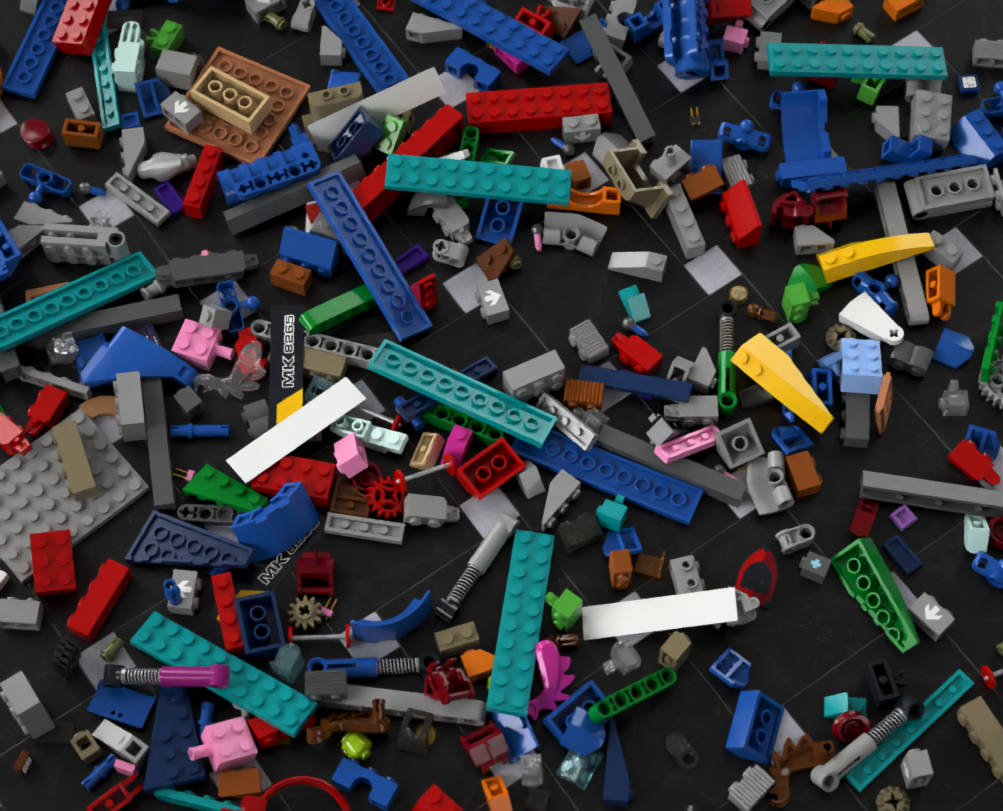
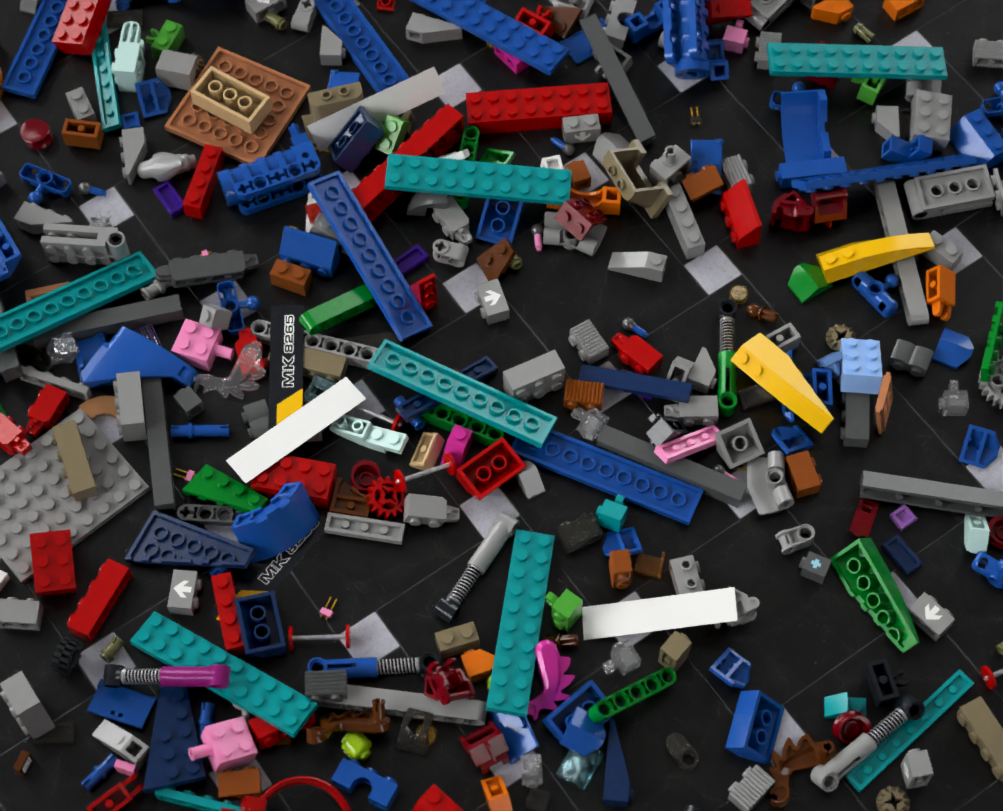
light grey slope [8,225,45,259] -> none
dark tan brick [70,729,104,766] -> none
light grey plate [105,172,171,227] -> none
light grey brick [160,91,203,134] -> none
blue pin [163,579,182,606] -> none
dark grey tile [223,154,366,235] -> none
clear light blue window [269,643,305,685] -> none
dark tan gear [287,595,324,632] -> none
dark red piece [296,550,335,596] -> none
bright pink brick [334,432,369,478] -> none
blue panel [350,590,432,643] -> none
blue arch [445,47,501,92] -> none
light grey plate [535,392,599,451] -> none
light grey slope [542,469,581,532] -> none
teal slope [618,285,651,324] -> none
blue piece [718,119,773,153] -> none
shield [734,546,778,609] -> none
bright green brick [782,282,820,323] -> none
light grey slope [793,224,835,255] -> none
white piece [839,292,904,345] -> none
red hinge [946,439,1001,486] -> none
tile [958,74,980,94] -> none
none -> dark red bracket [554,197,607,242]

